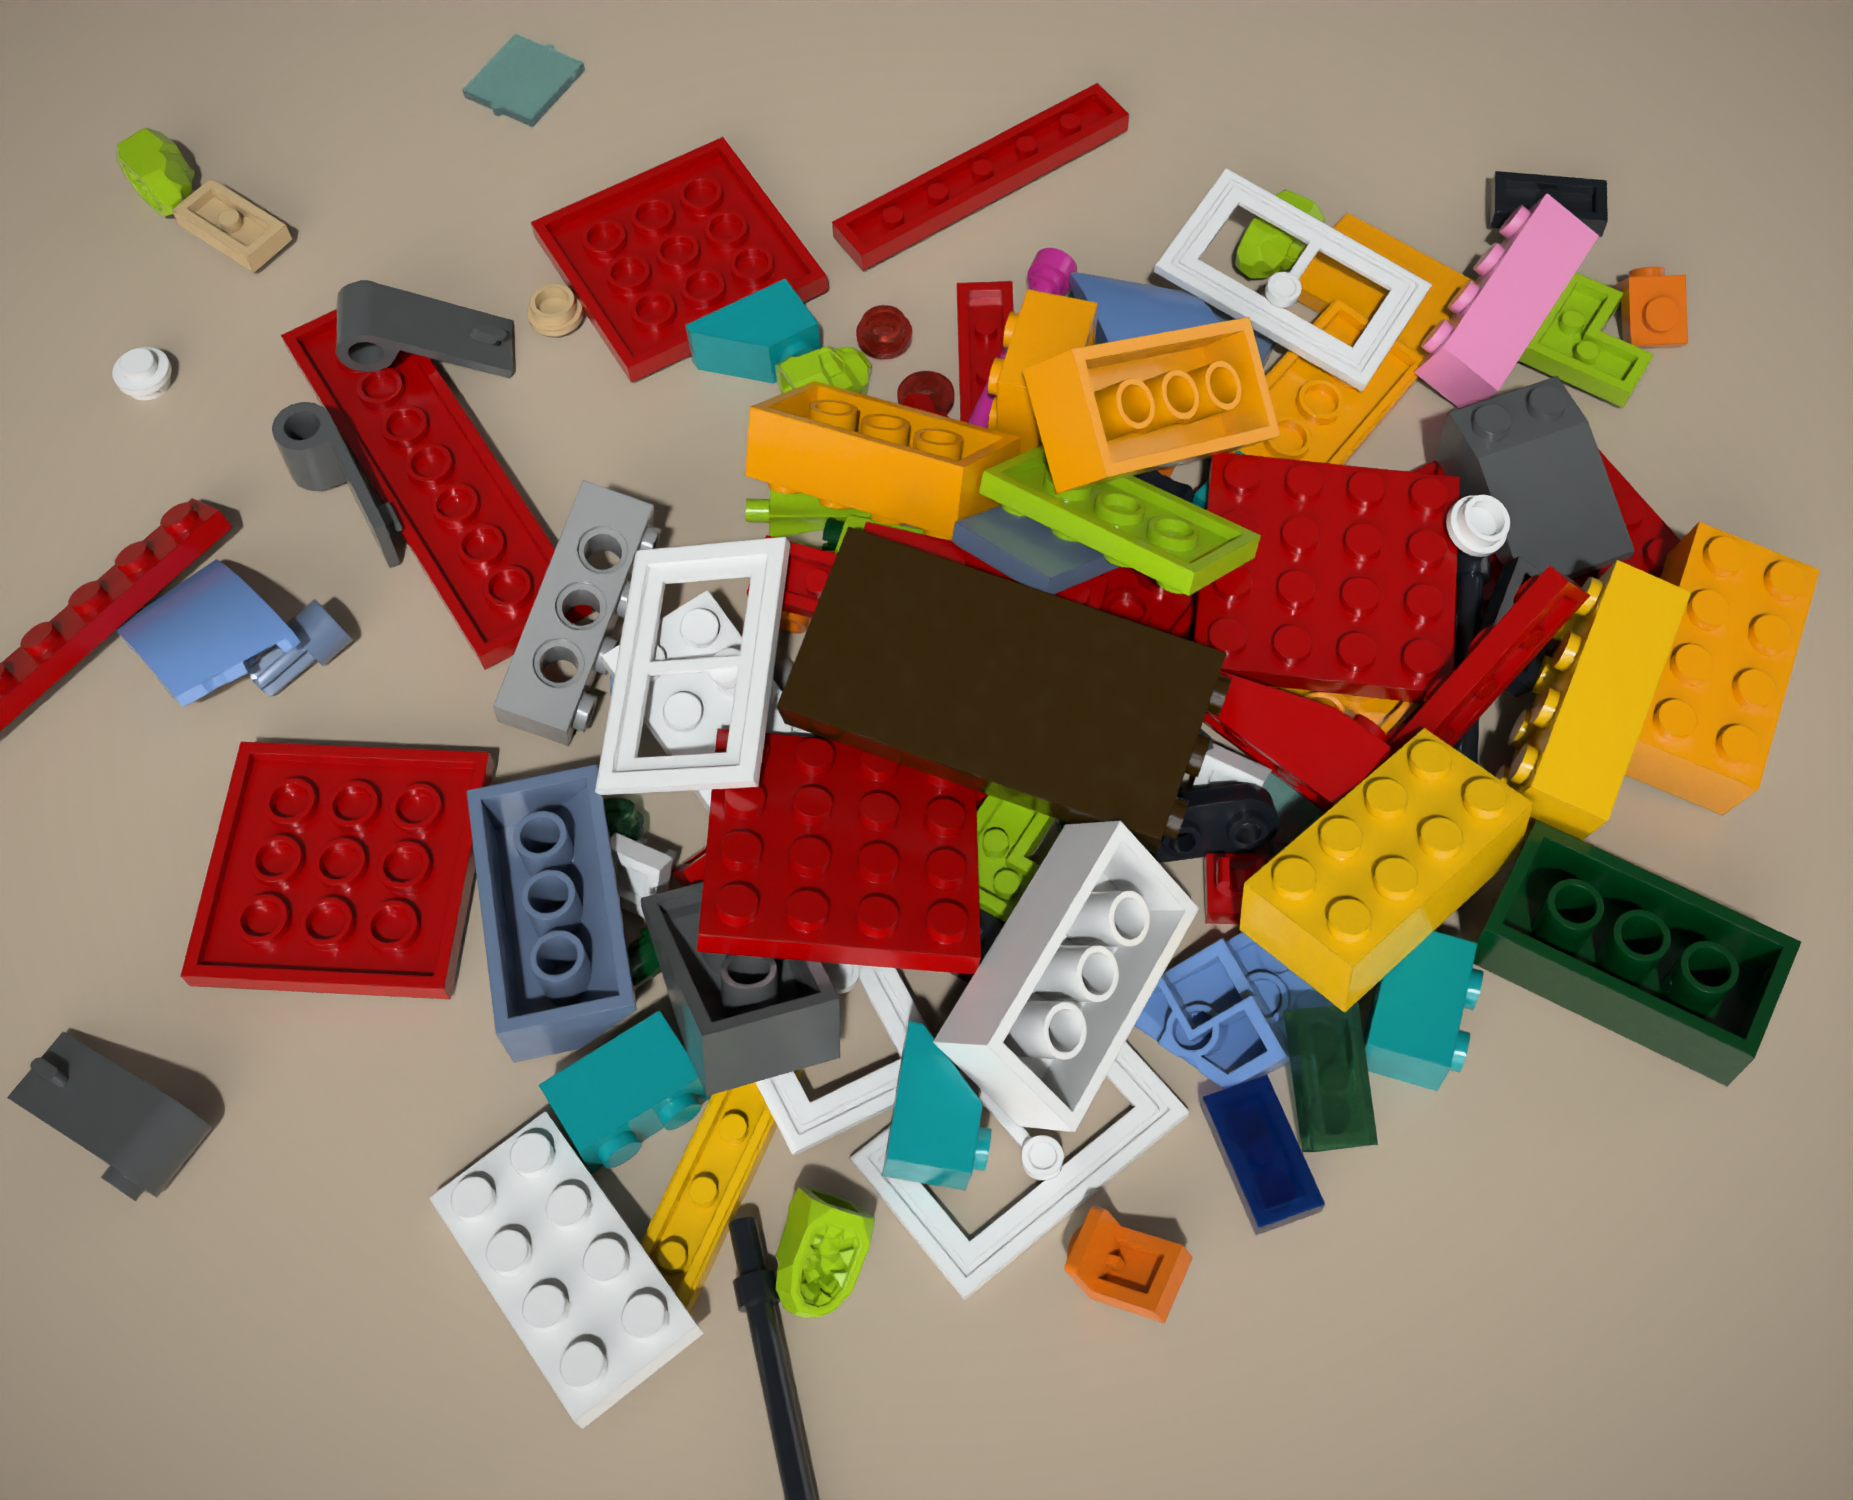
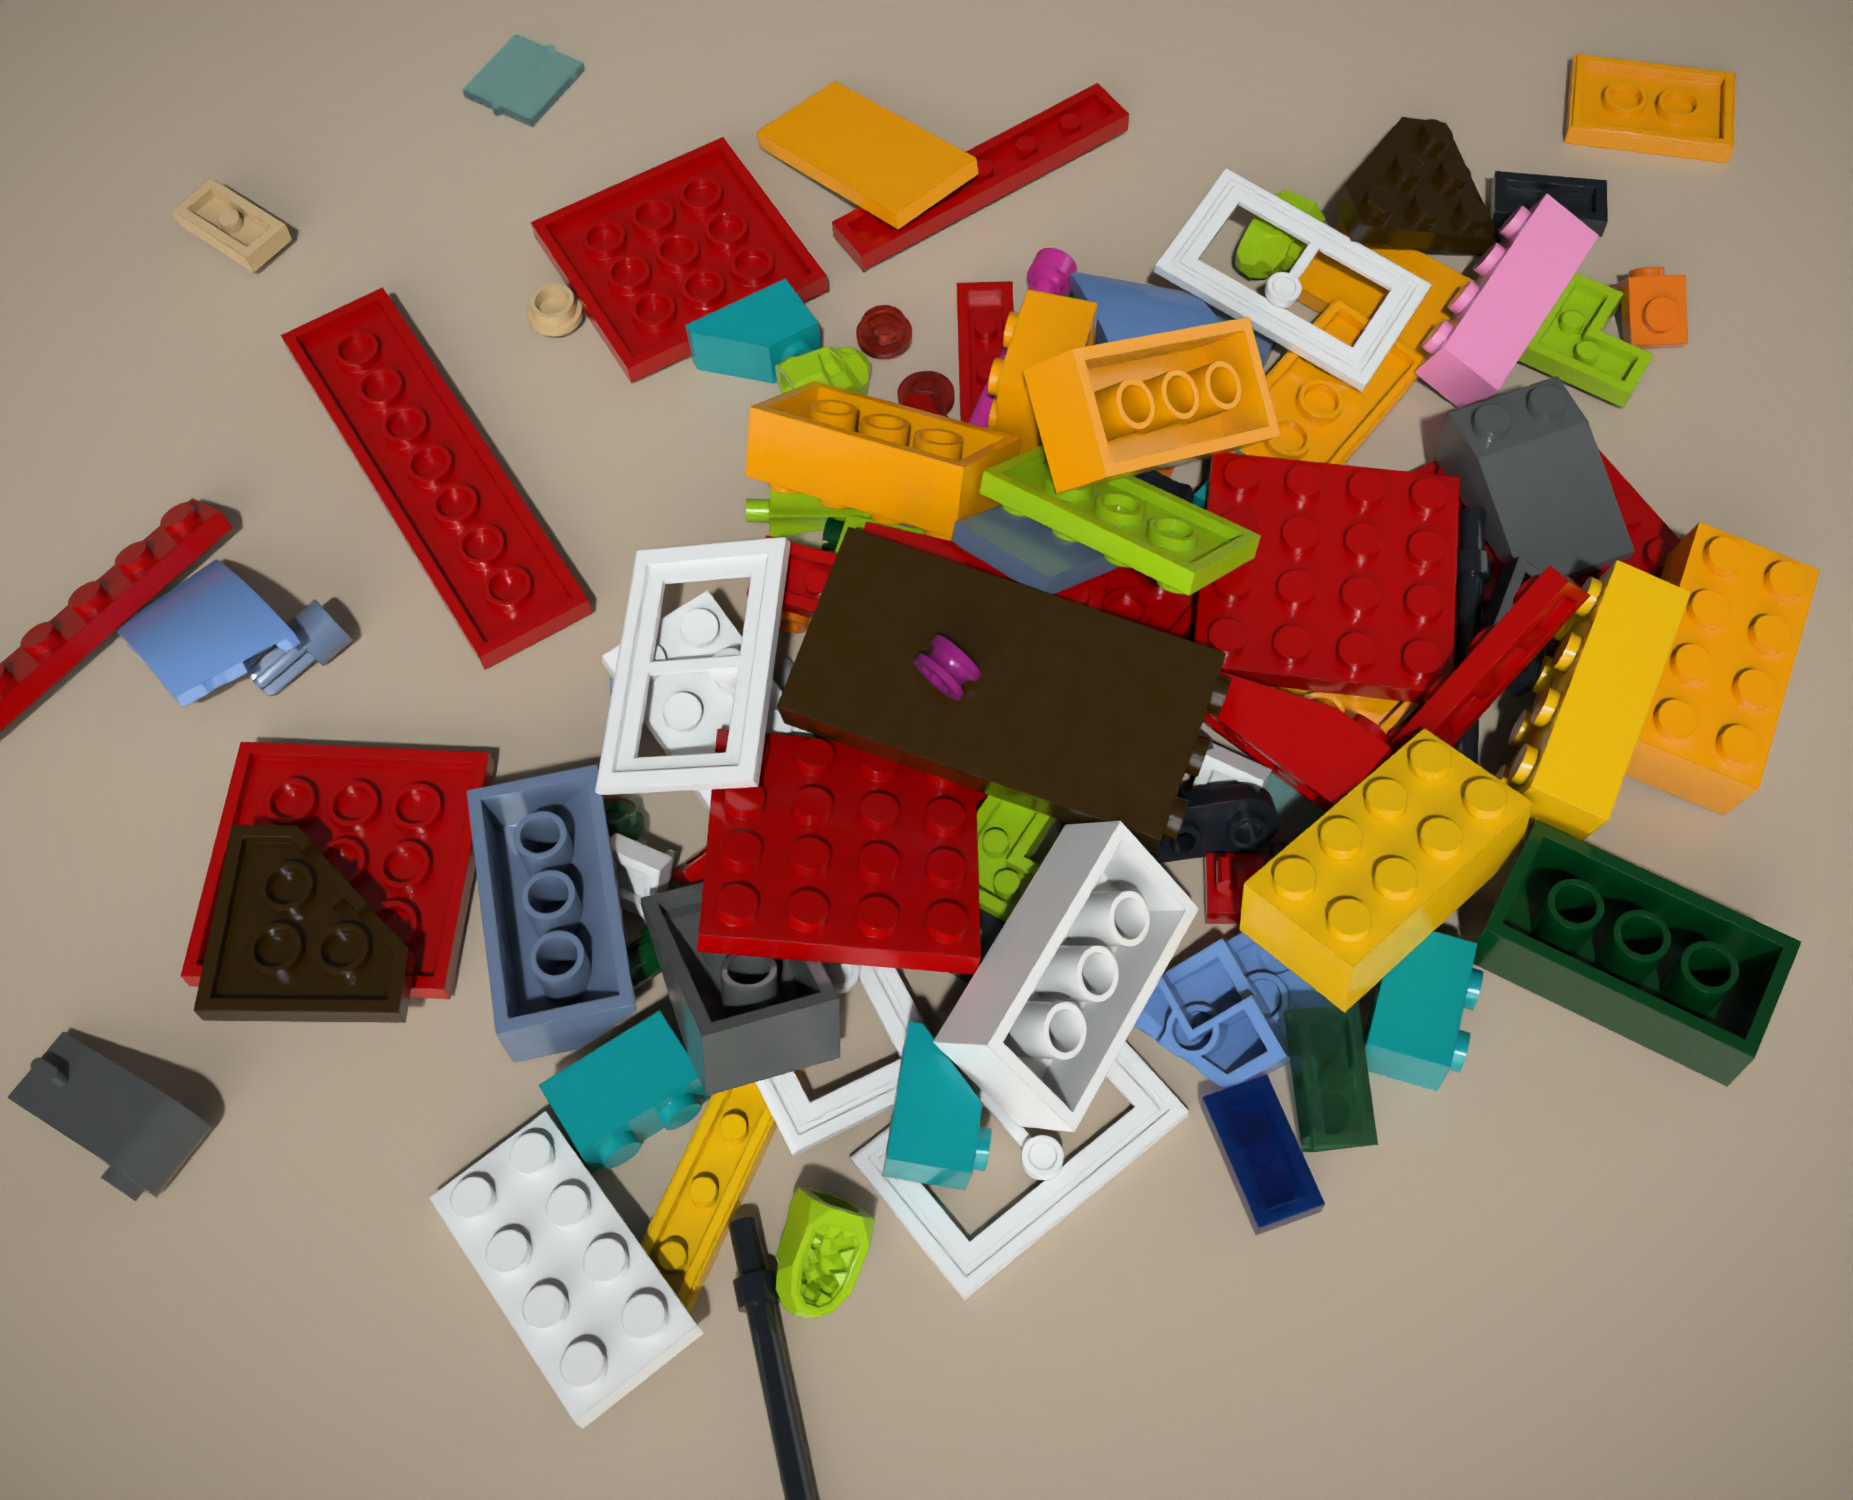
white plate [112,347,172,401] -> none
lime rock [116,127,195,218] -> none
dark grey door [272,402,403,568] -> none
dark grey door [336,280,513,378] -> none
light grey brick [493,480,661,746] -> none
orange bracket [1064,1206,1193,1324] -> none
white plate [1446,495,1510,557] -> none
none -> dark brown plate [194,825,416,1023]
none -> light orange tile [756,81,979,229]
none -> magenta bush [913,634,981,701]
none -> dark brown plate [1334,117,1501,256]
none -> light orange tile [1564,54,1736,164]

